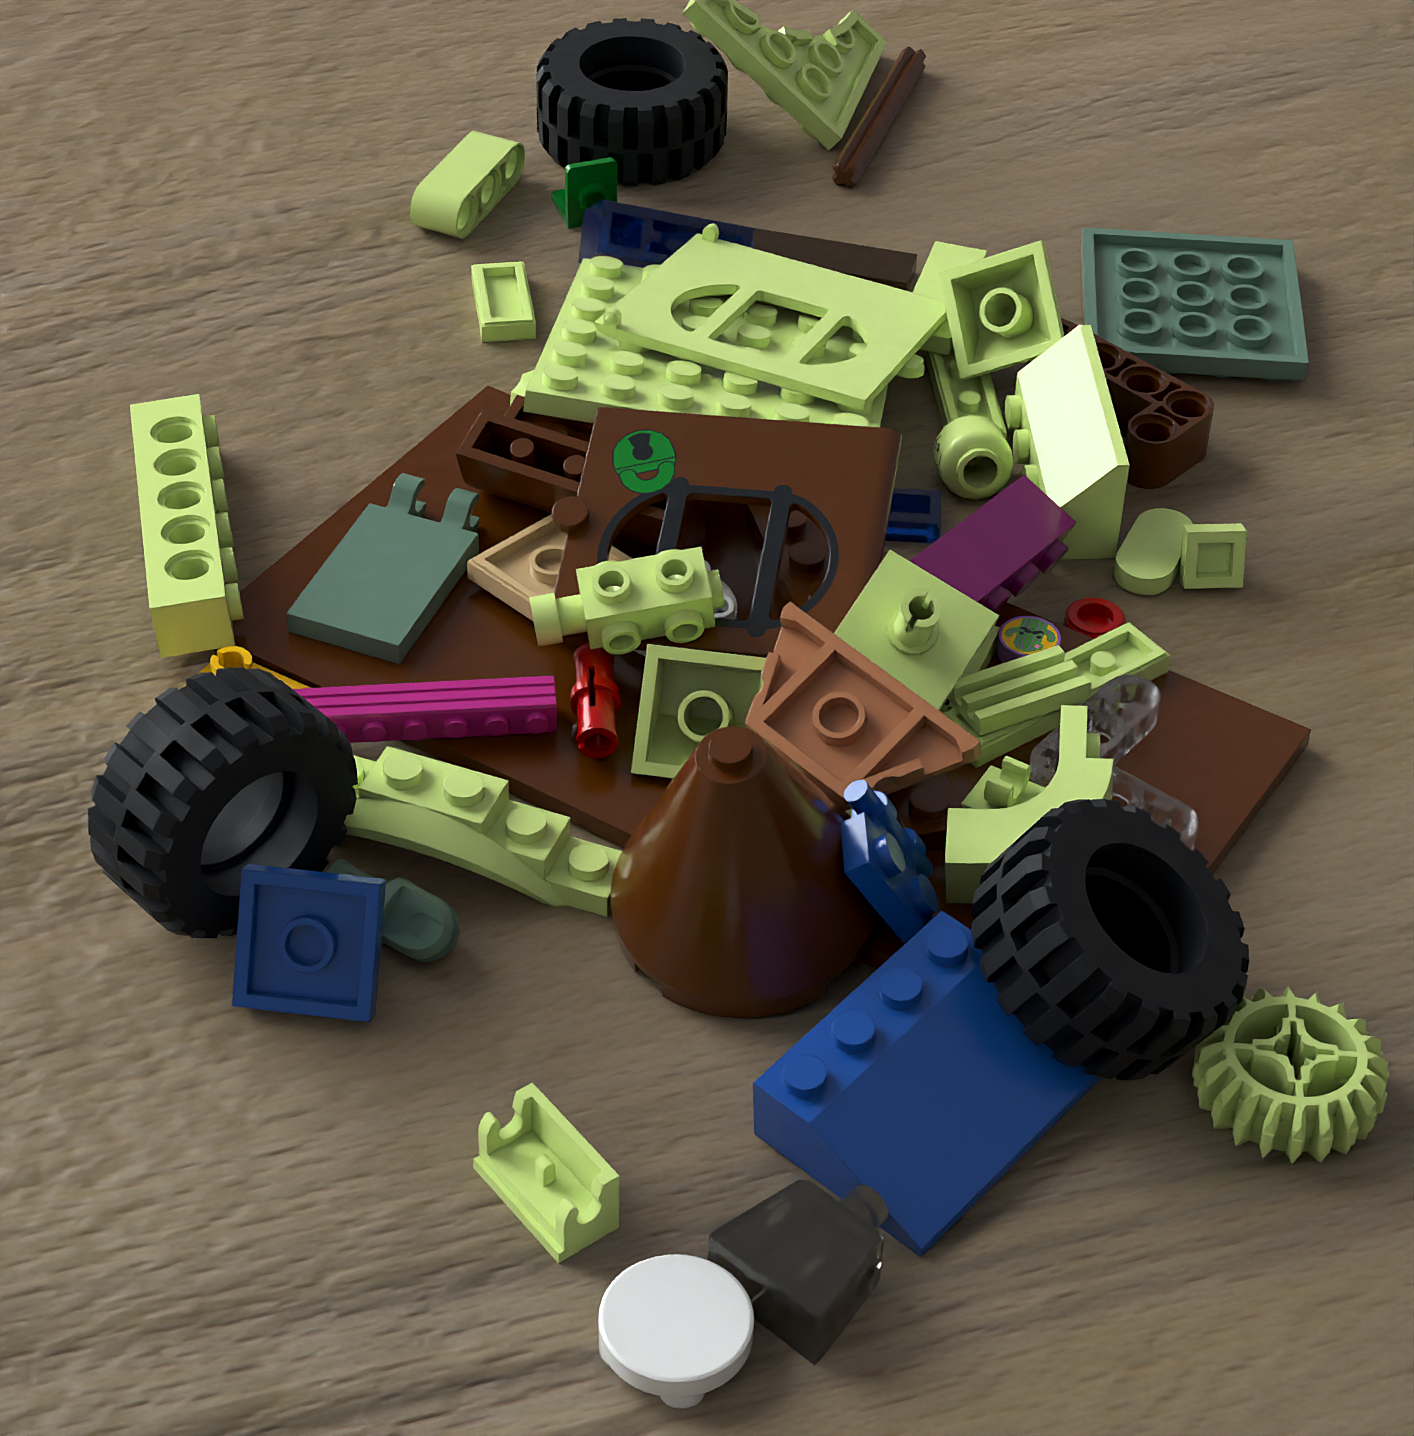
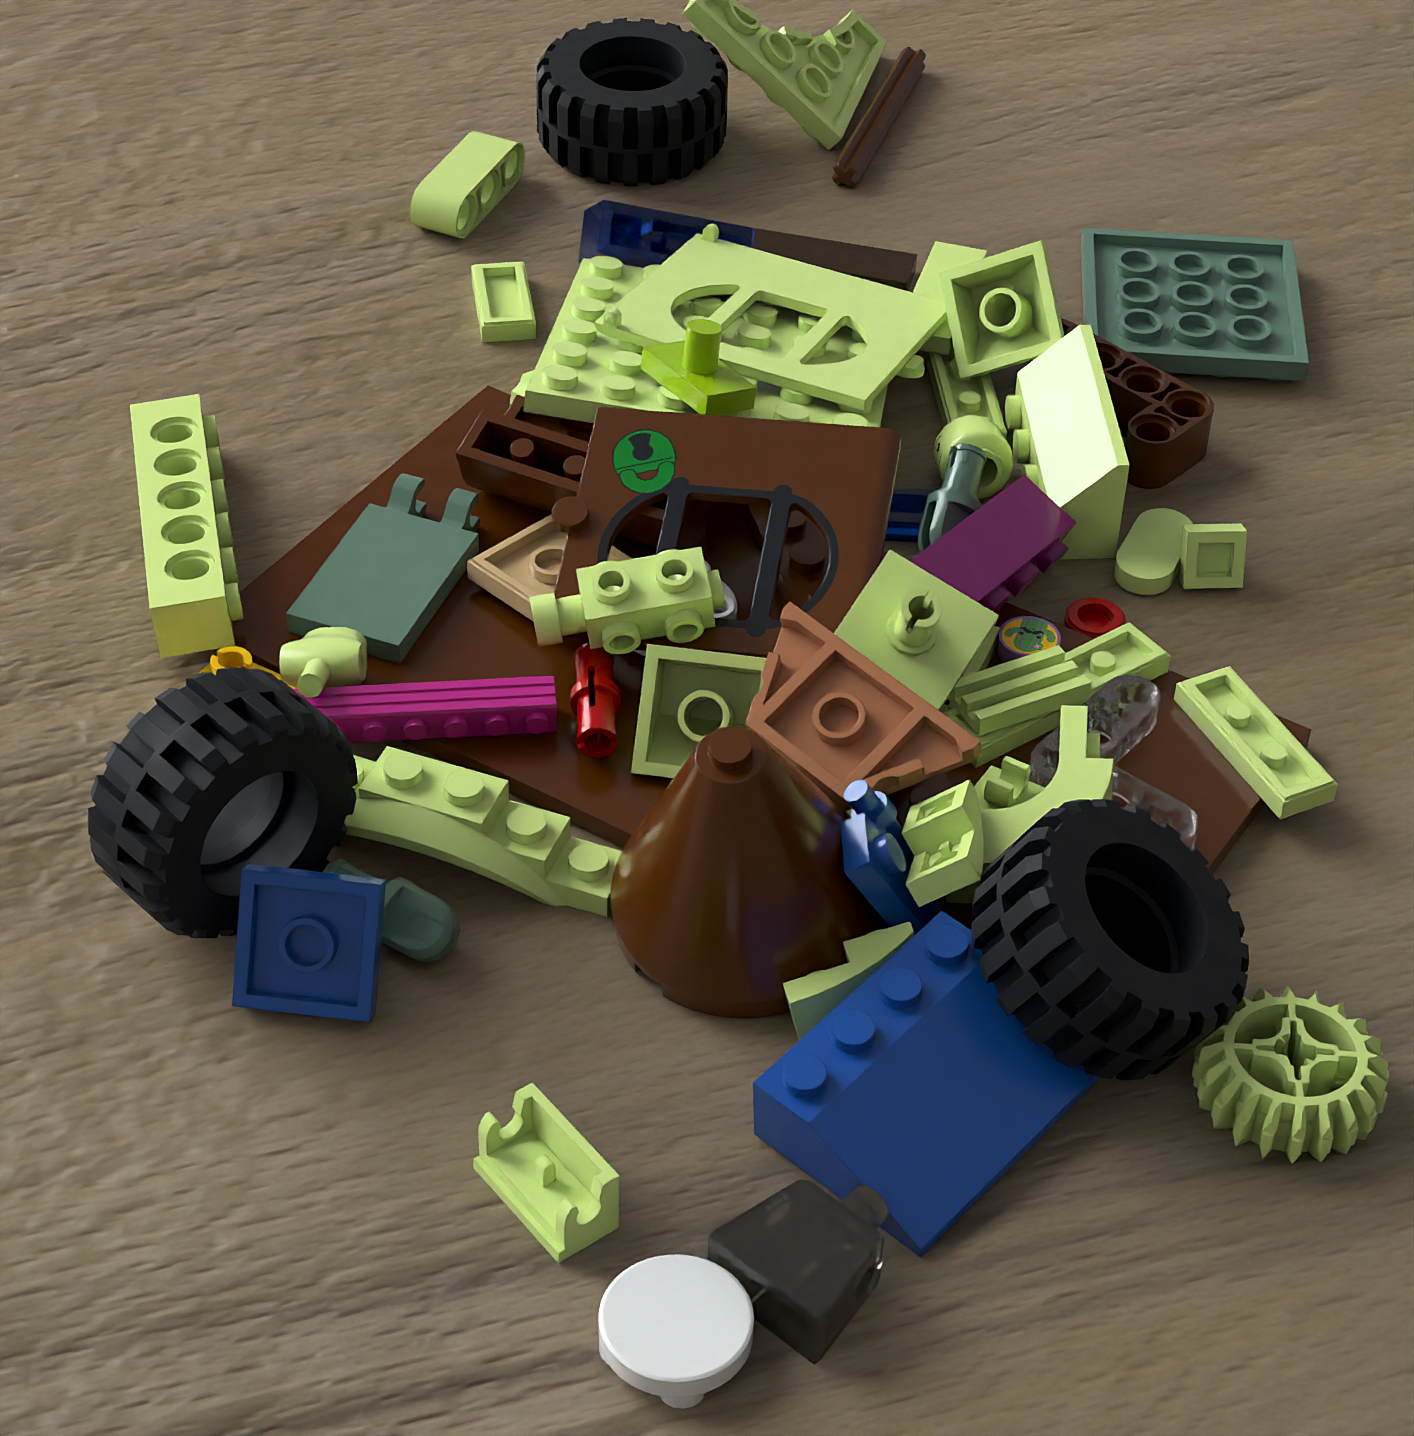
green bracket [551,157,617,229] -> none
none -> yellowish green piece [279,627,367,698]
none -> lime tile [640,319,757,415]
none -> yellowish green slope [783,921,914,1040]
none -> yellowish green slope [902,780,984,907]
none -> sand green arm [918,443,988,552]
none -> yellowish green tile [1174,666,1338,819]

